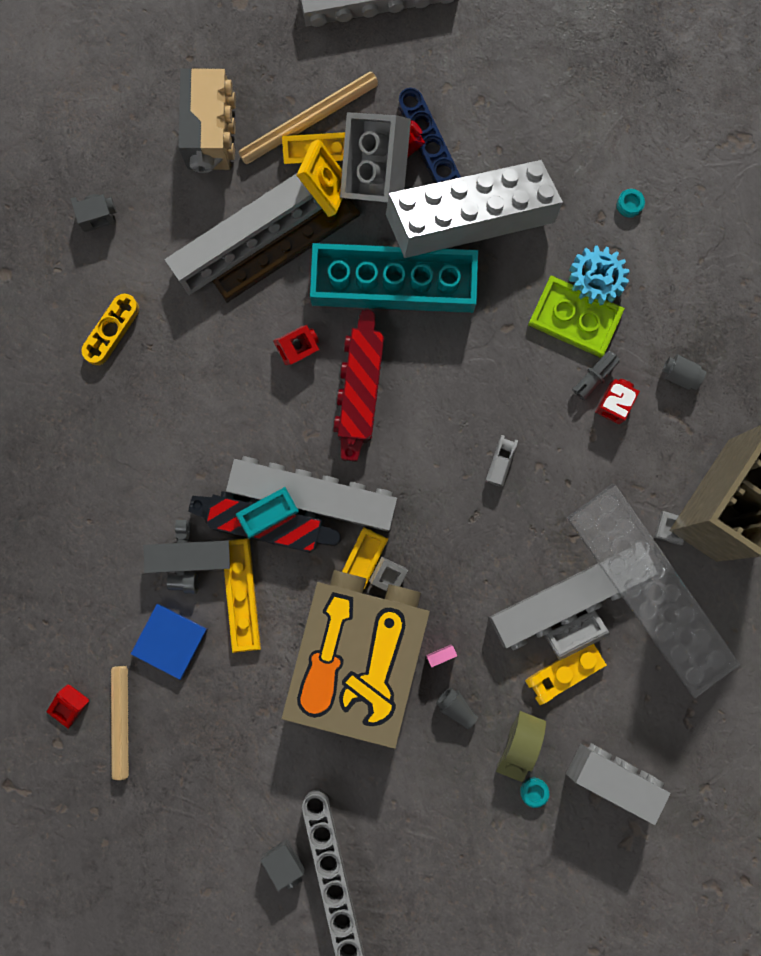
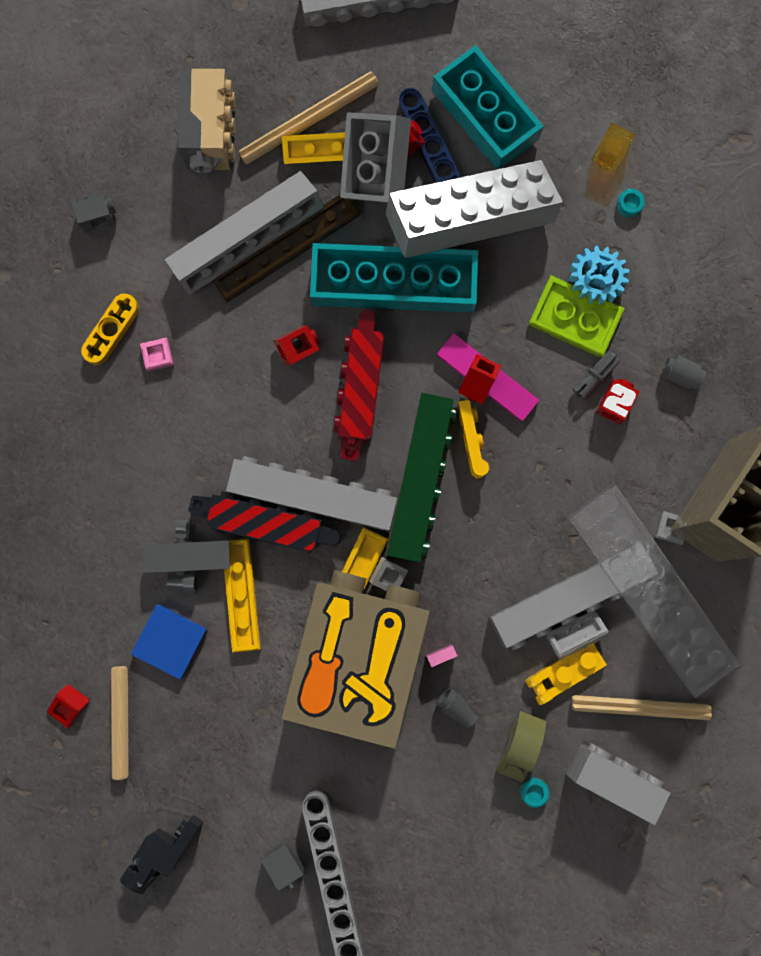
teal tile [236,487,299,539] -> none
yellow tile [296,139,342,217] -> none
light grey bar [485,435,518,487] -> none
none -> black plate [120,815,203,894]
none -> bright pink tile [140,337,174,372]
none -> dark green brick [387,392,457,563]
none -> teal brick [432,45,544,170]
none -> dark pink tile [436,333,539,423]
none -> yellow plate [457,400,489,479]
none -> red brick [458,354,502,405]
none -> tan axle [571,695,712,720]
none -> clear yellow brick [592,122,636,172]

